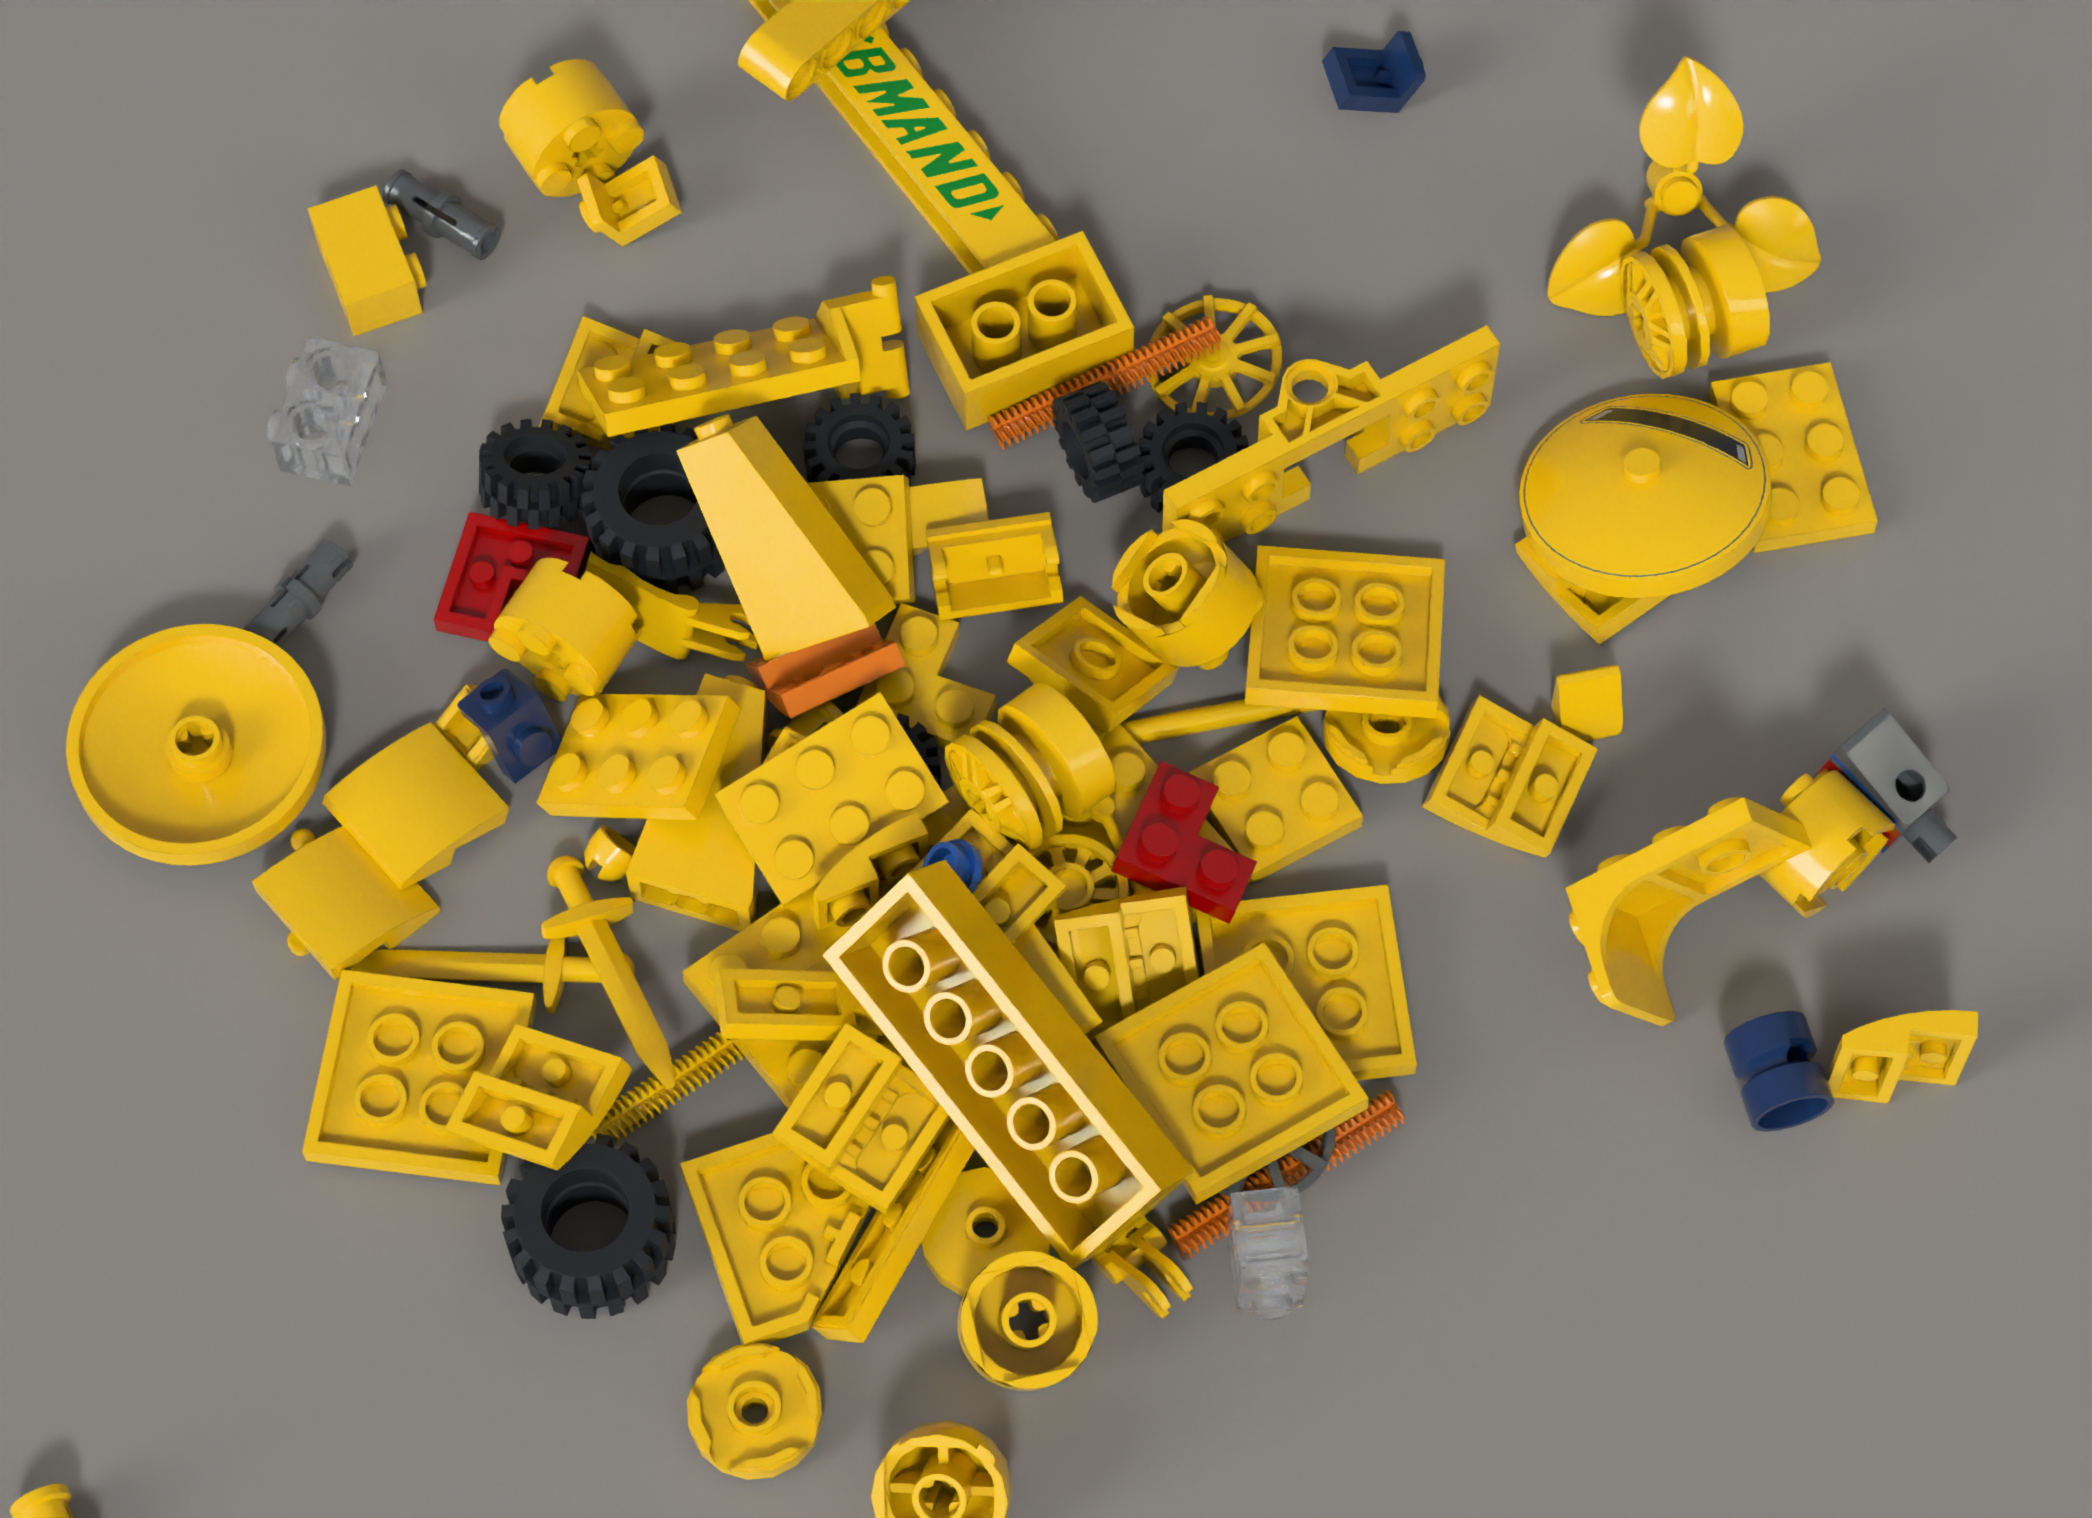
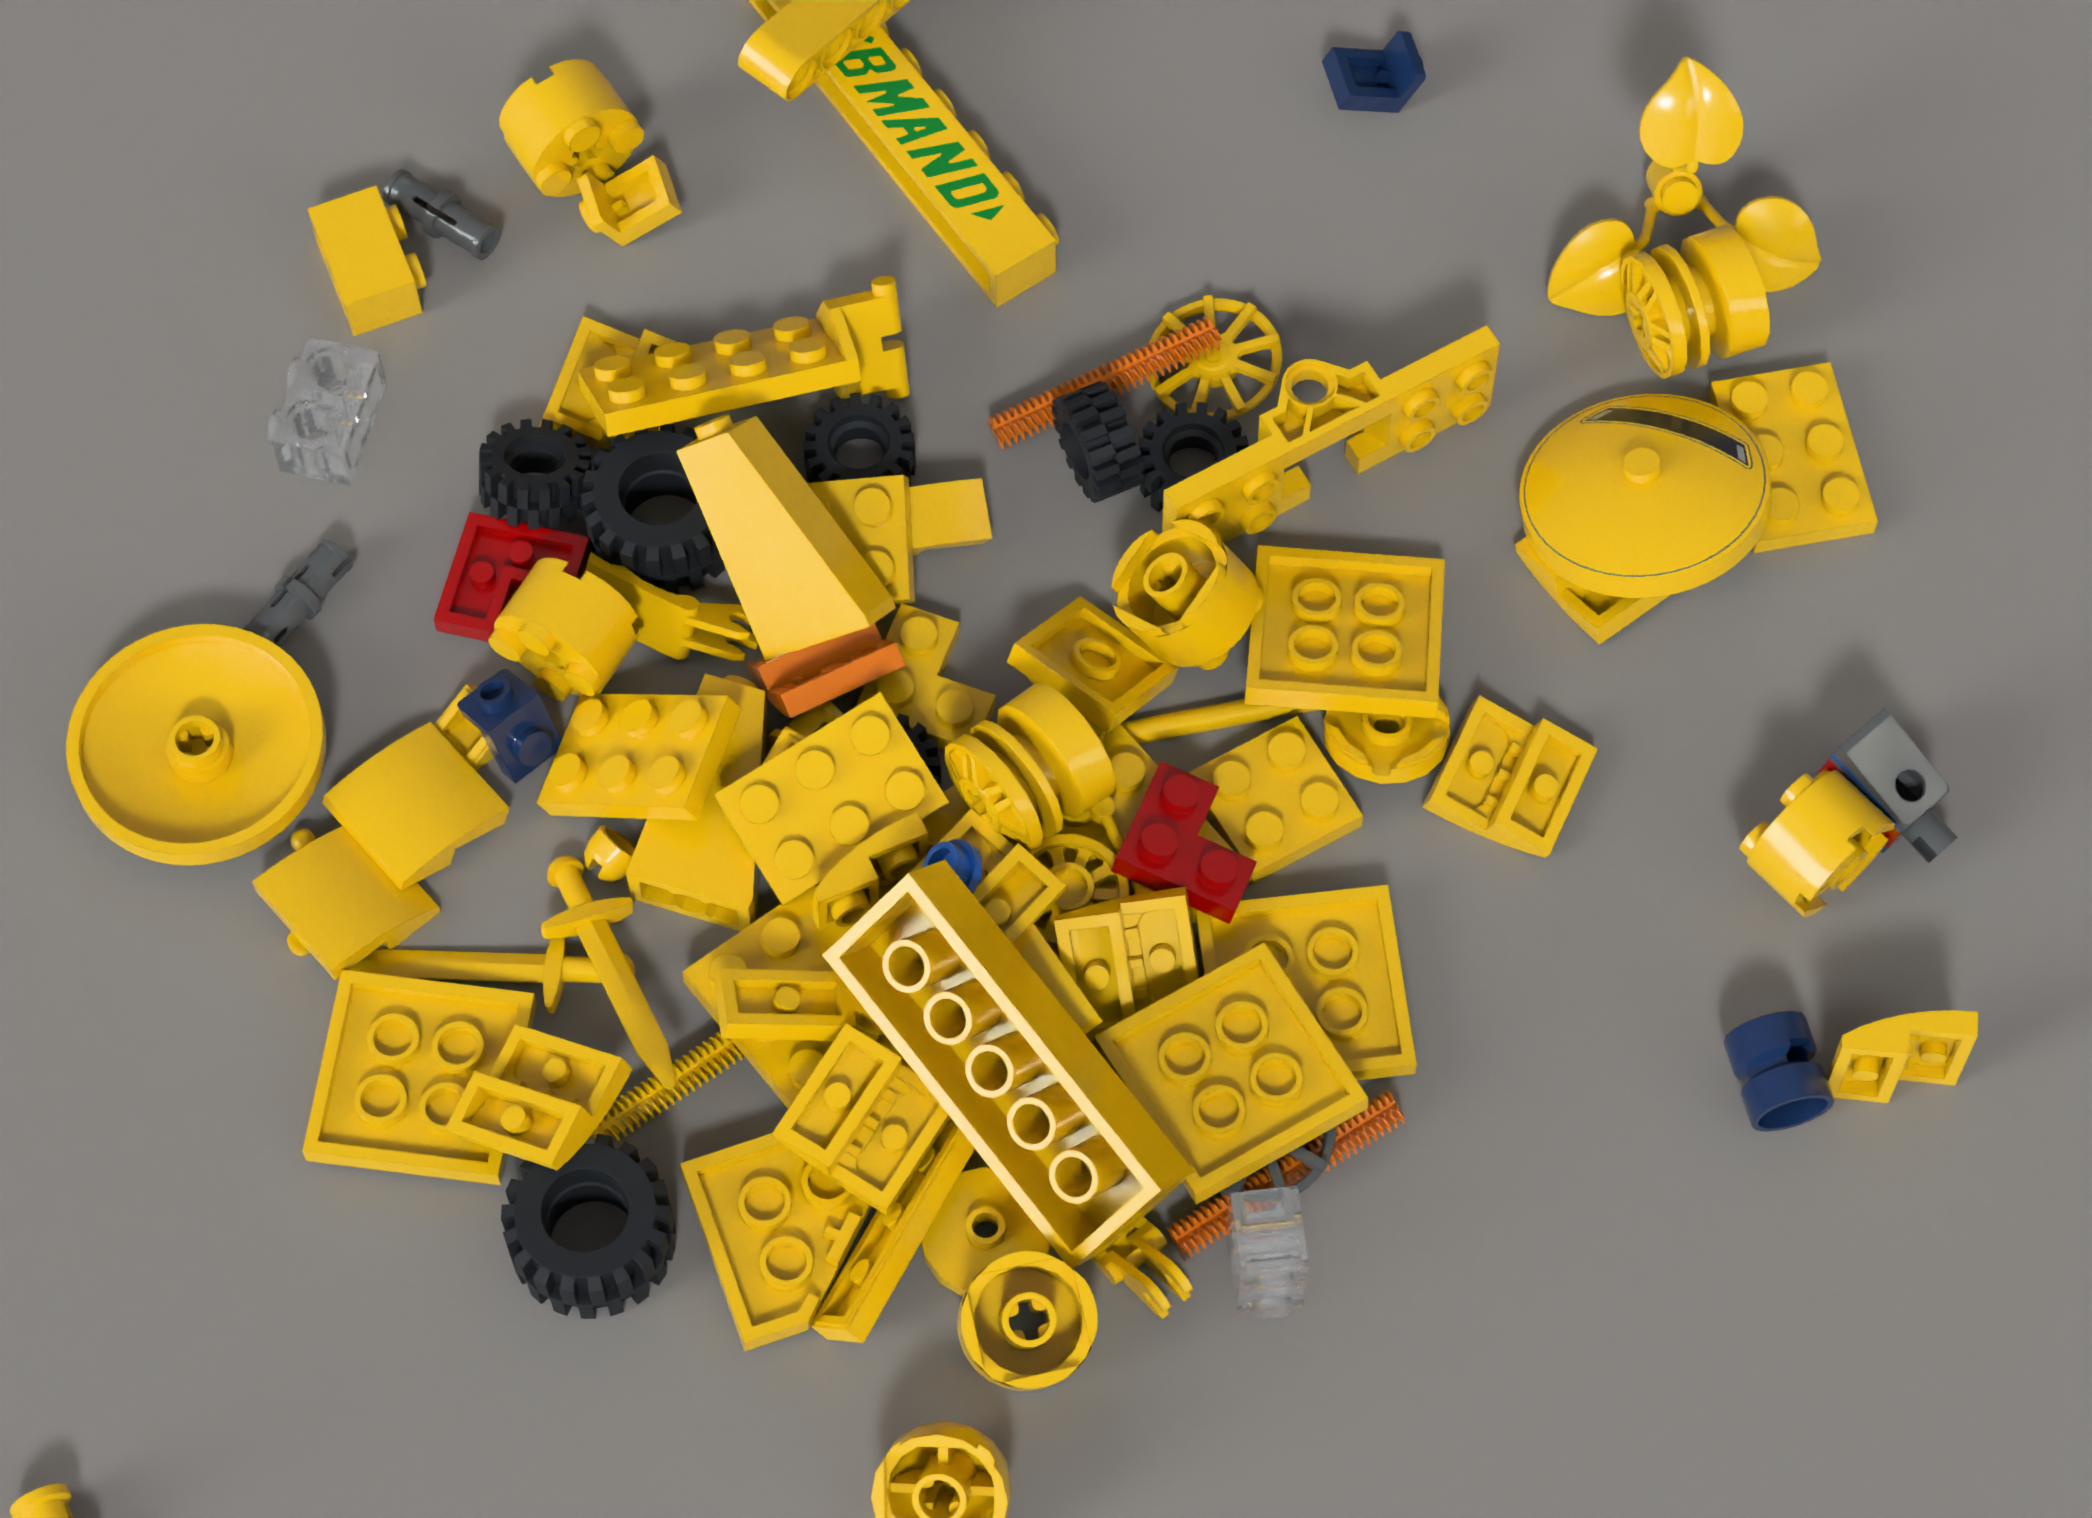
yellow plate [687,1343,823,1480] -> none
yellow brick [914,231,1134,431] -> none
yellow hinge [926,512,1064,621] -> none
yellow slope [1551,665,1623,741] -> none
yellow bracket [1565,797,1812,1027] -> none

